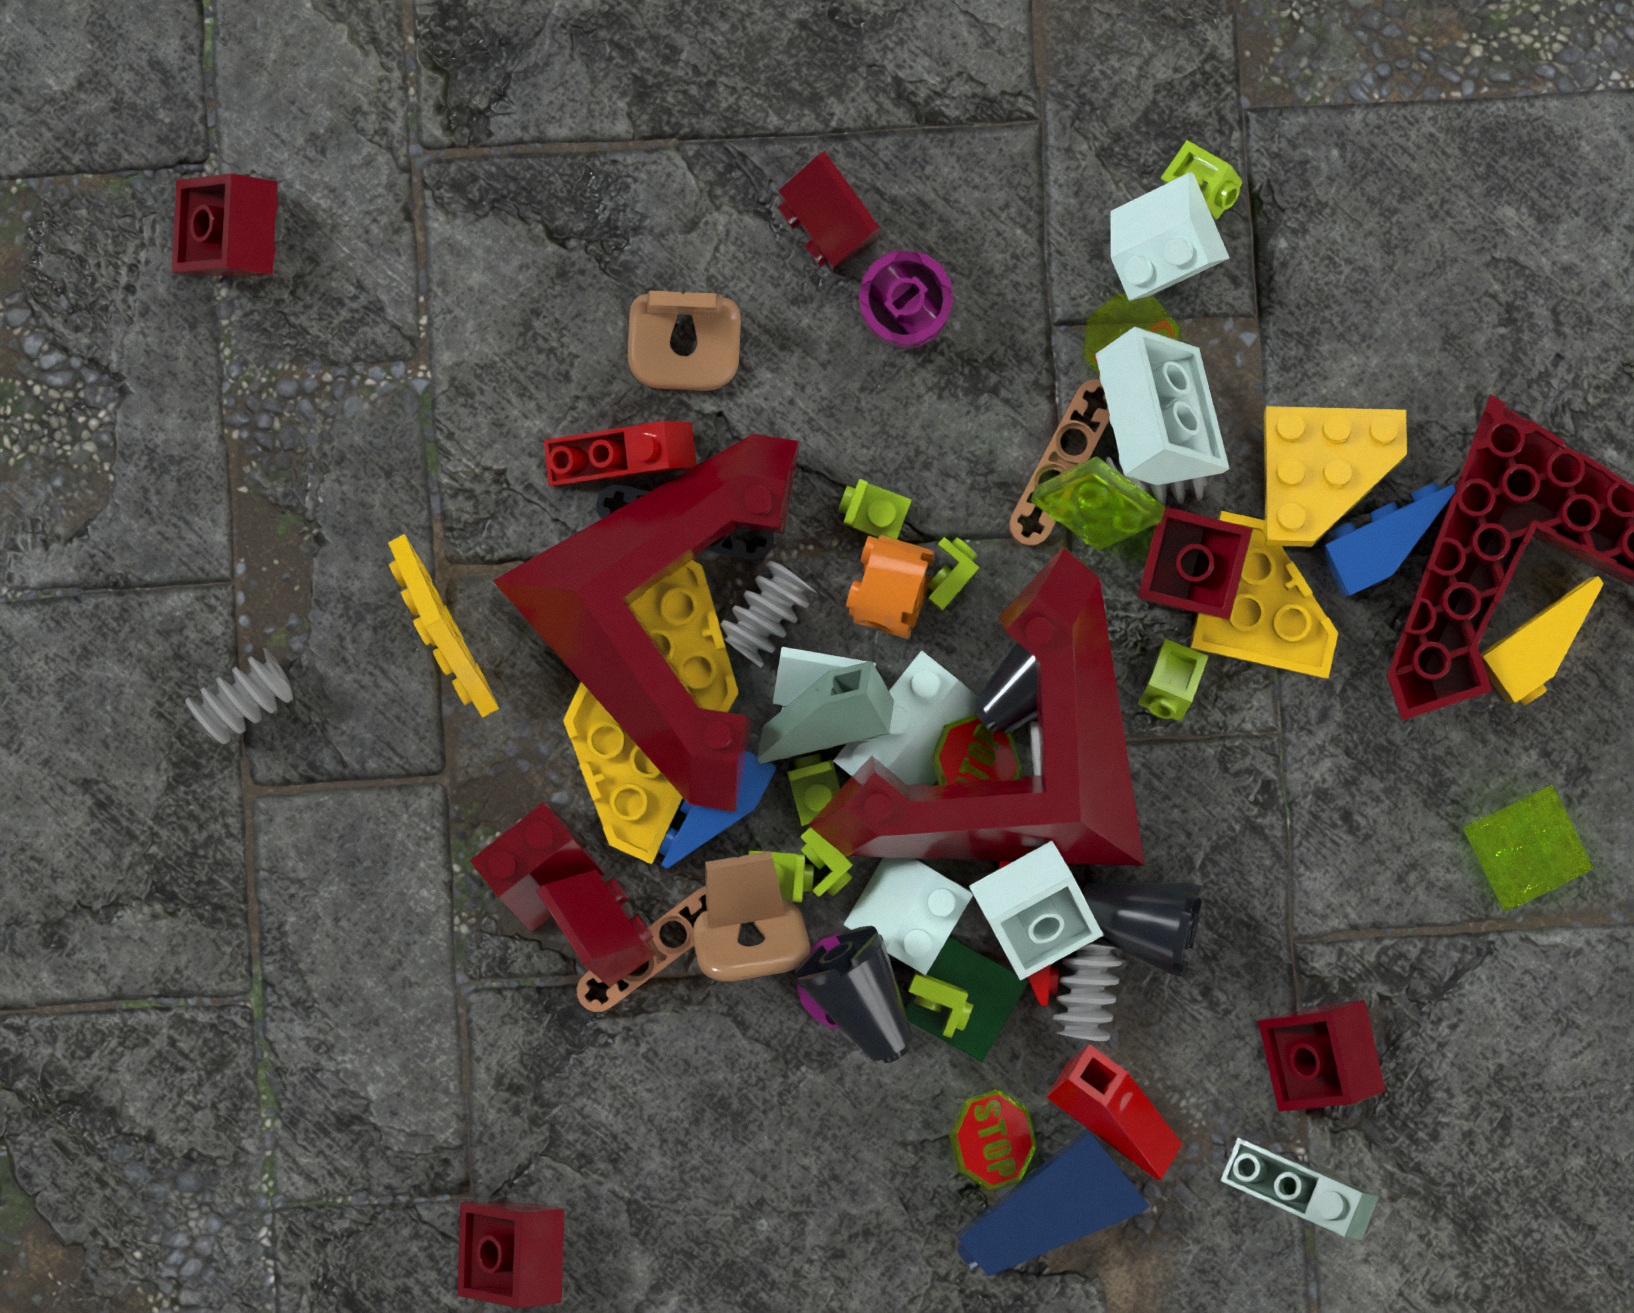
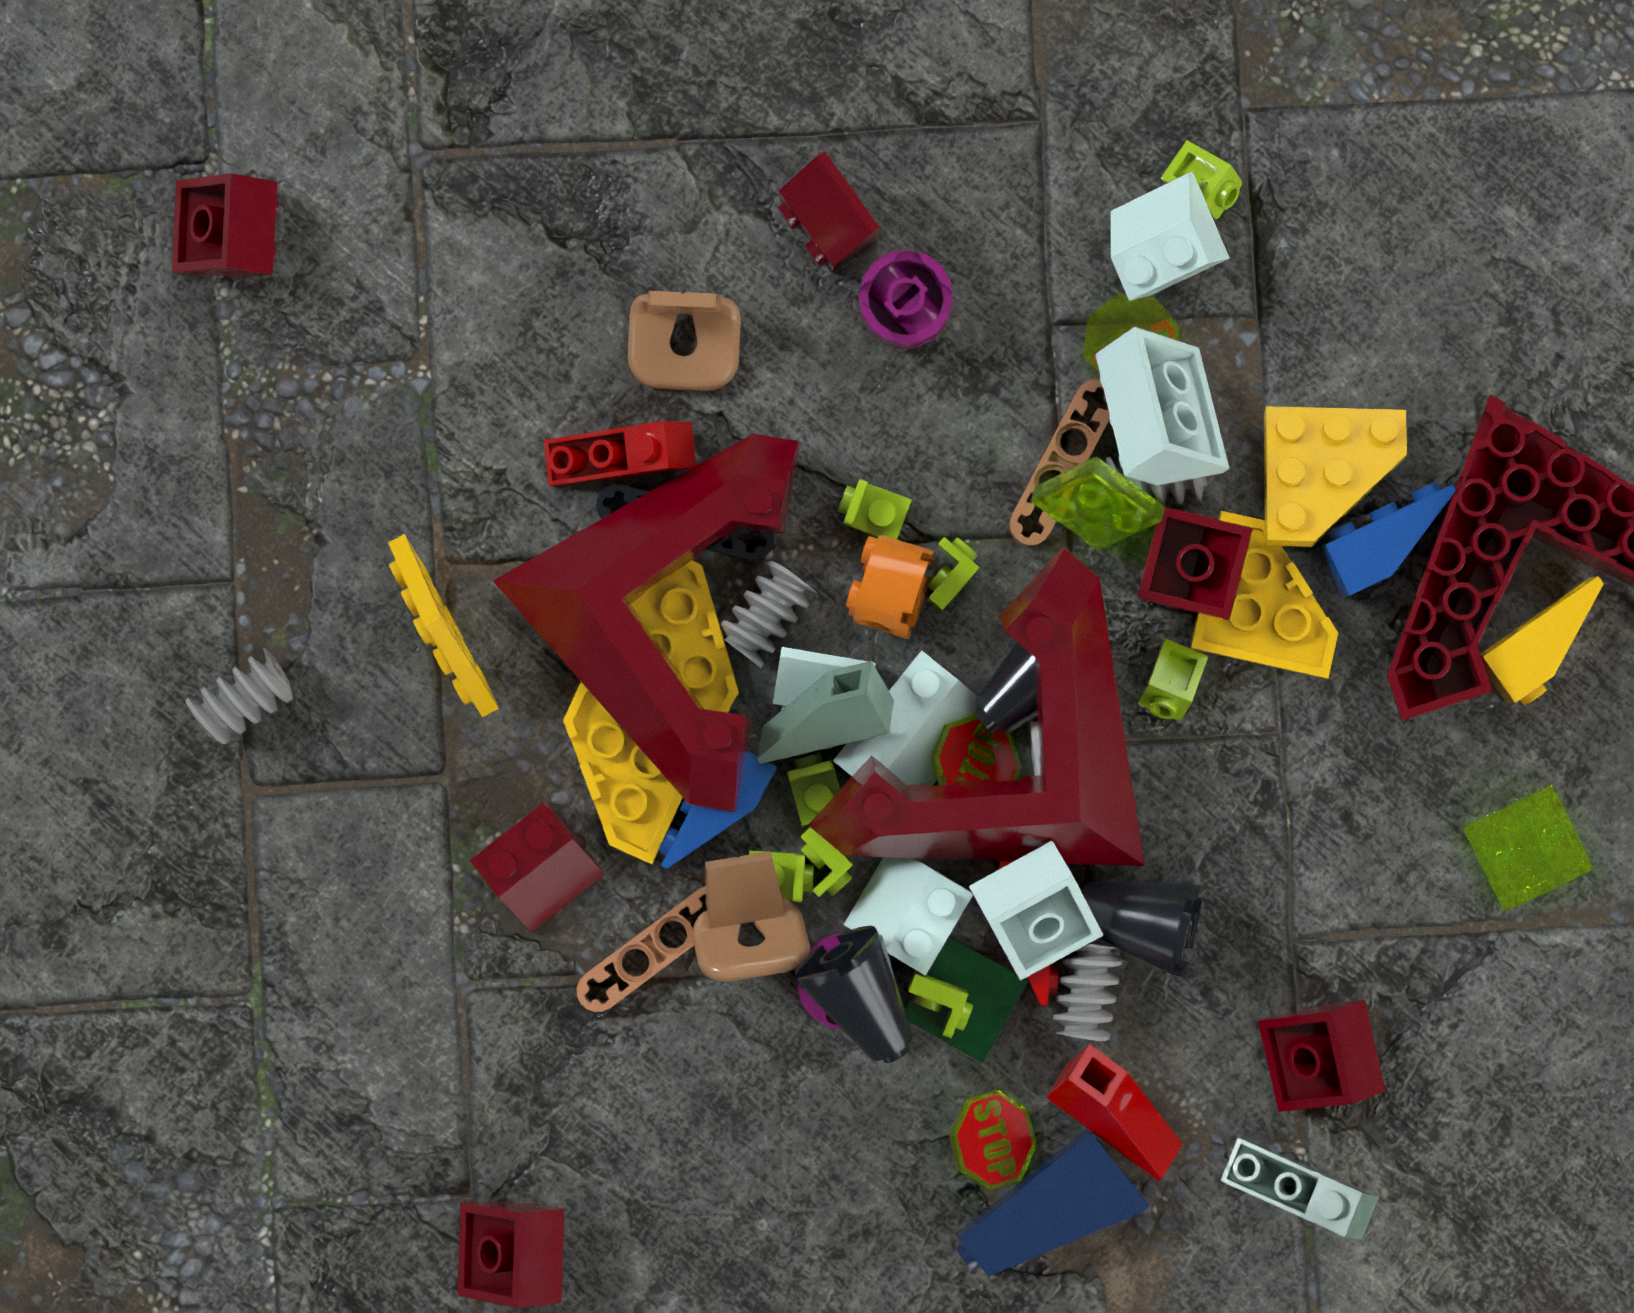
dark red slope [536,870,656,987] -> none

